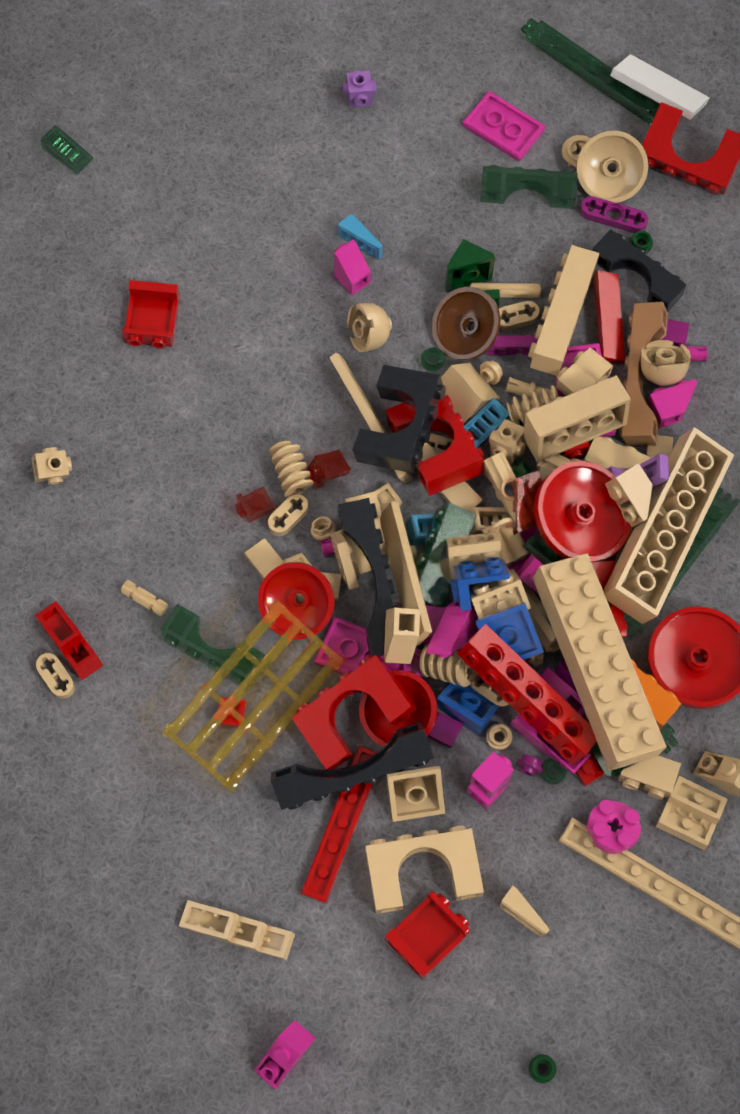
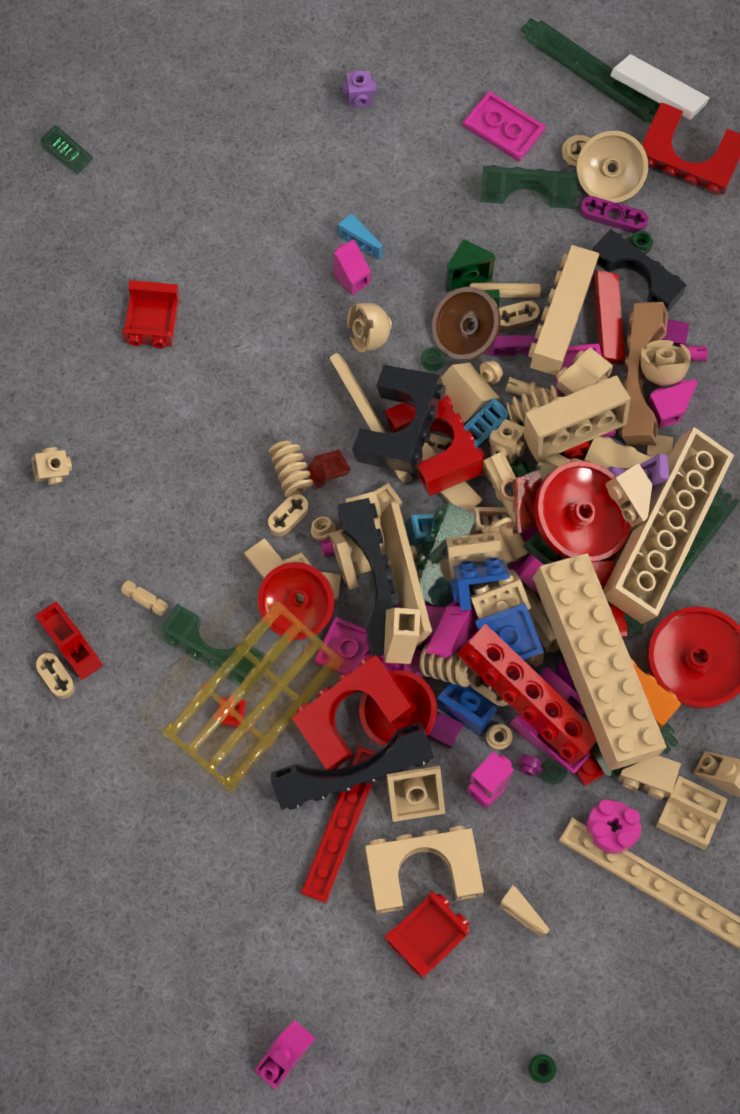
tan slope [179,900,295,961] -> none
clear red bracket [235,487,276,523] -> none

